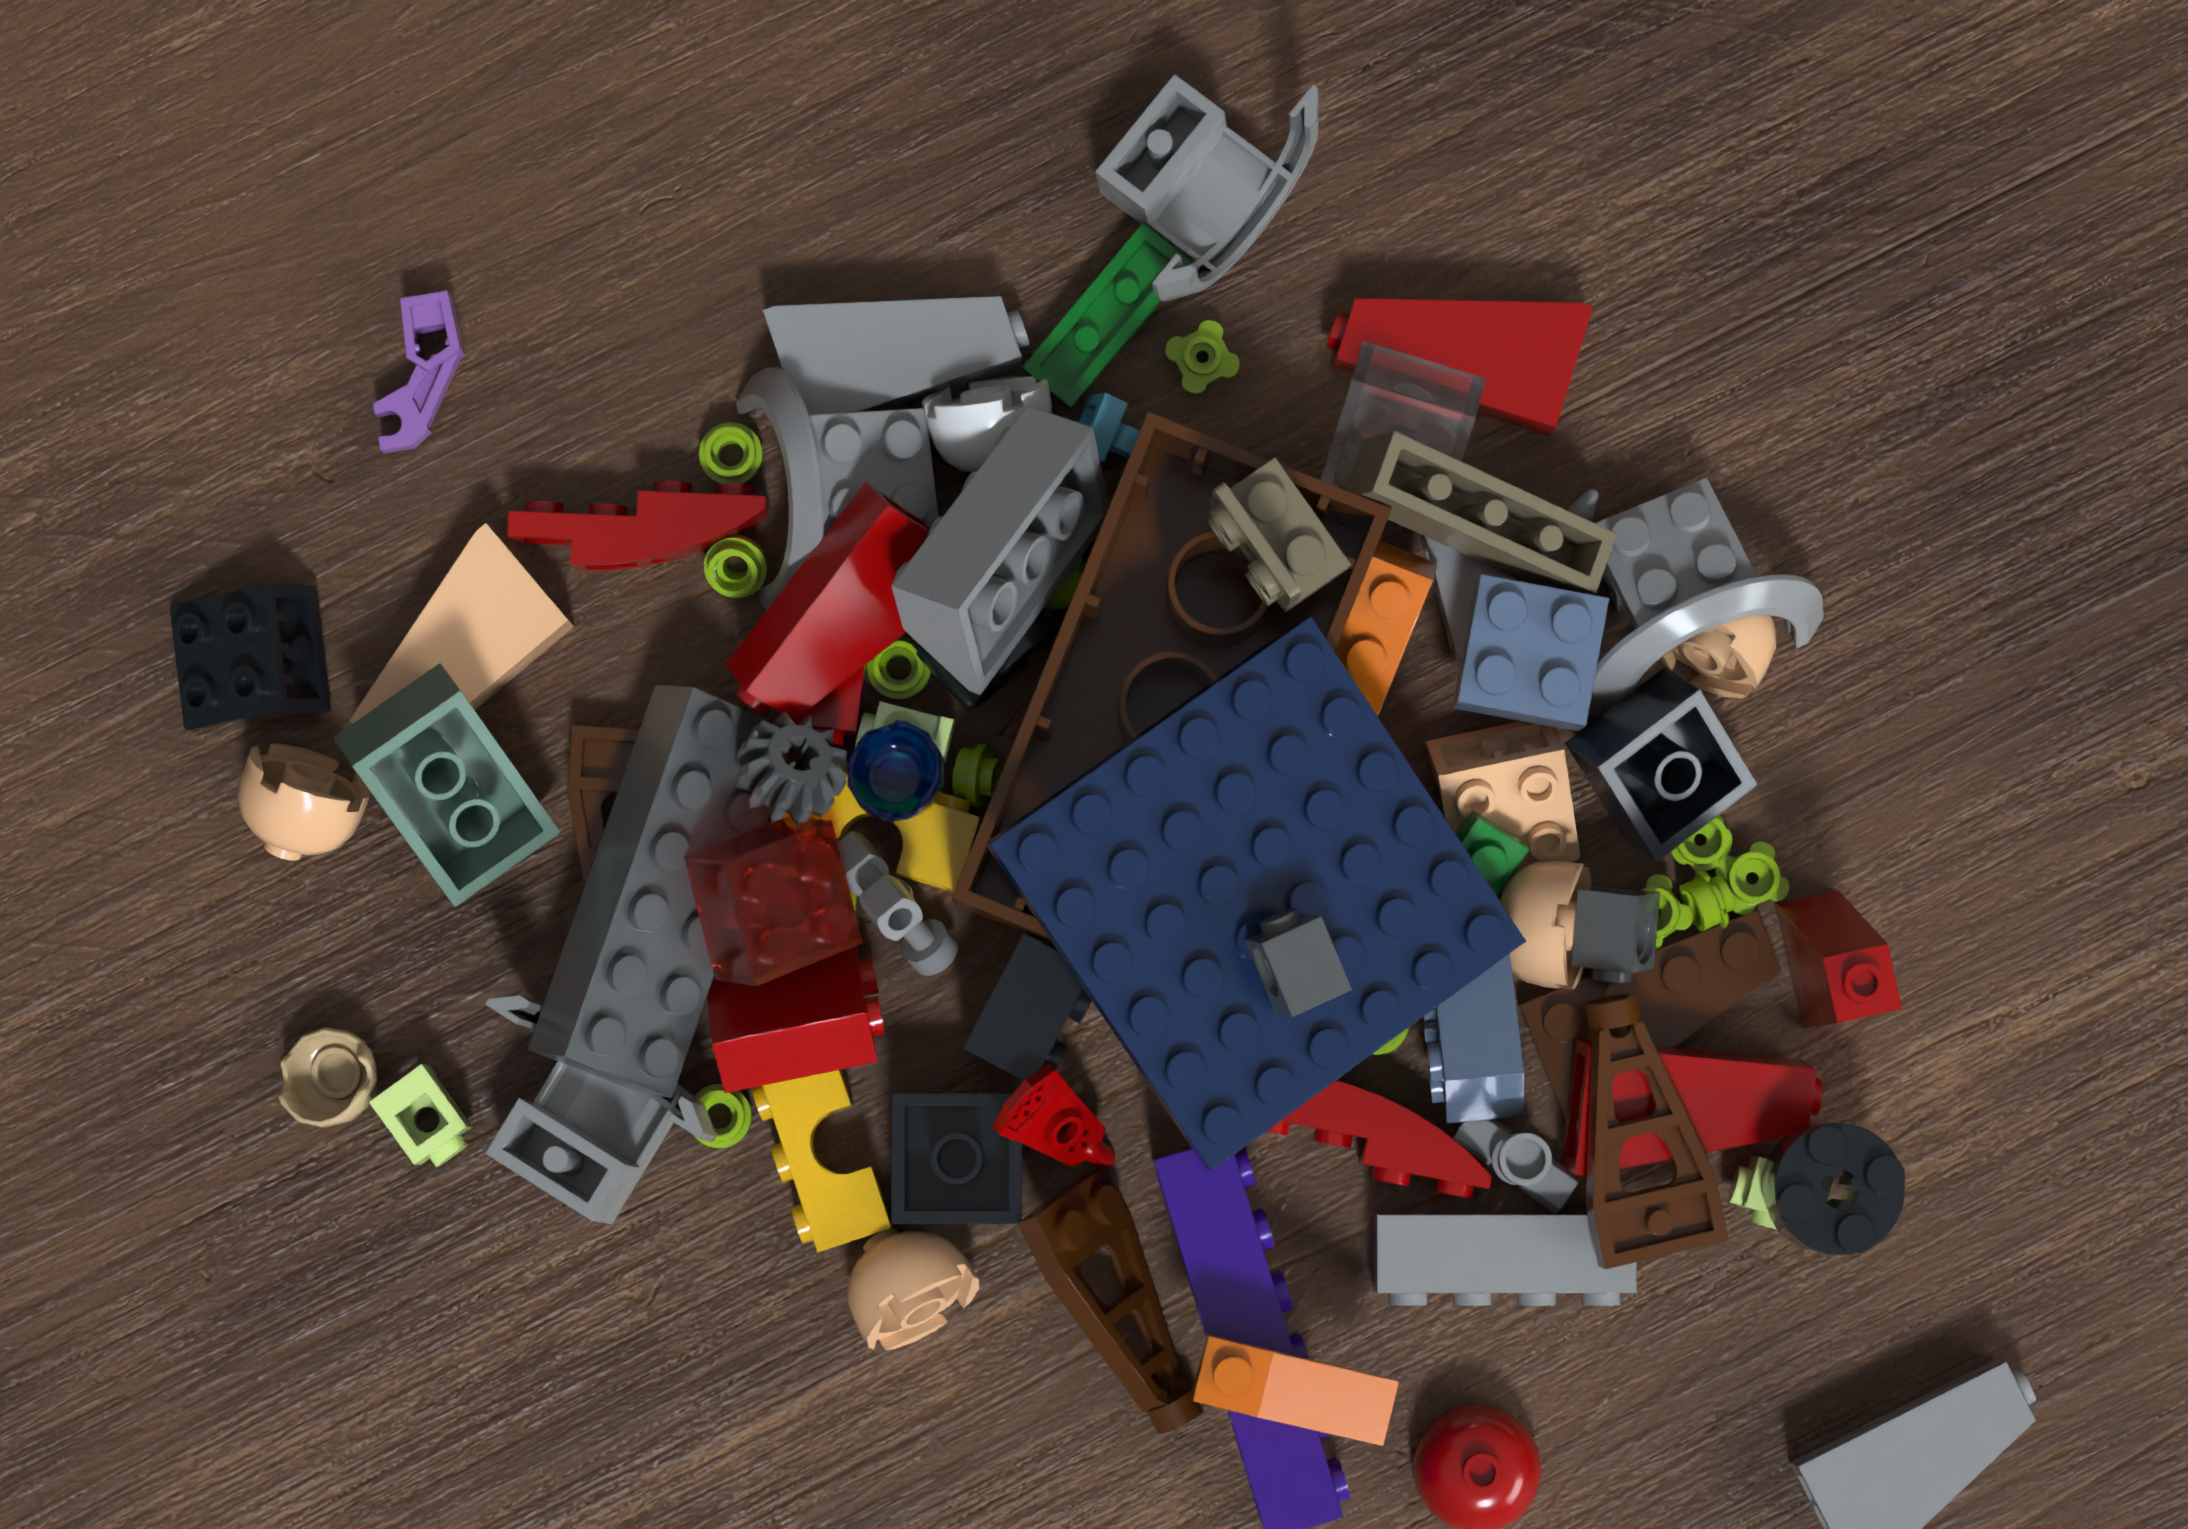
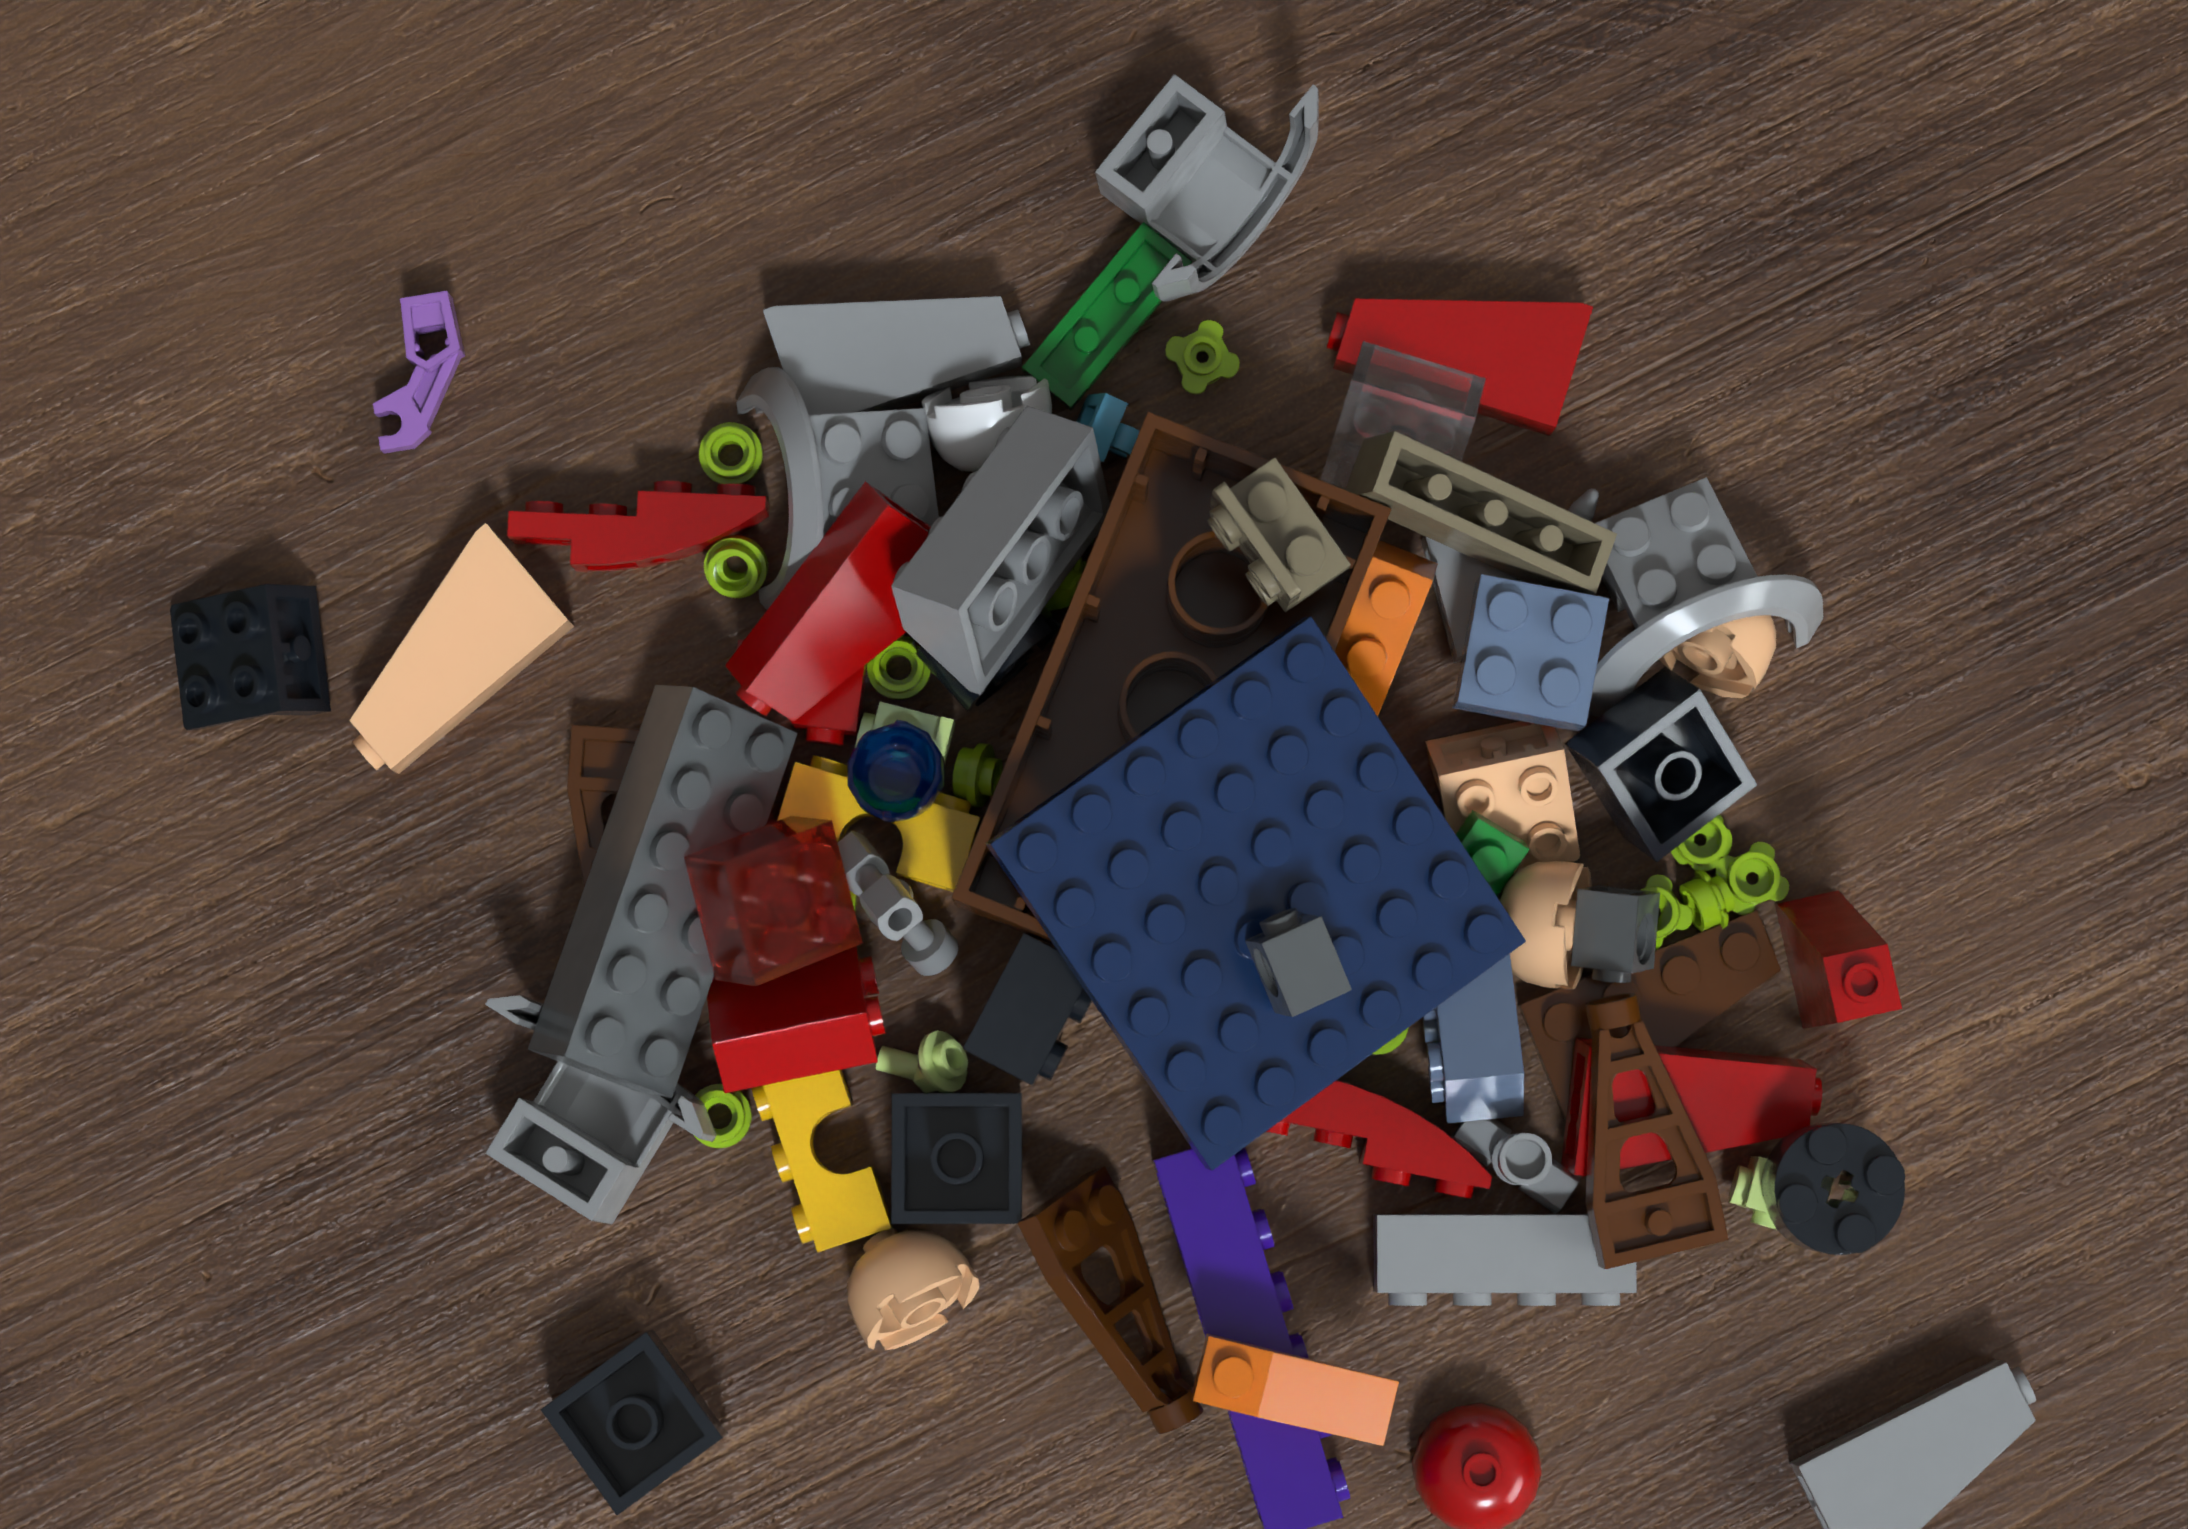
light nougat cylinder [238,743,371,861] -> none
tan hair [278,1027,378,1127] -> none
sand green brick [333,663,561,907] -> none
yellowish green brick [369,1064,473,1168] -> none
dark grey gear [736,711,847,827] -> none
red piece [992,1063,1116,1169] -> none
none -> black brick [541,1329,728,1515]
none -> yellowish green plate [876,1030,968,1093]

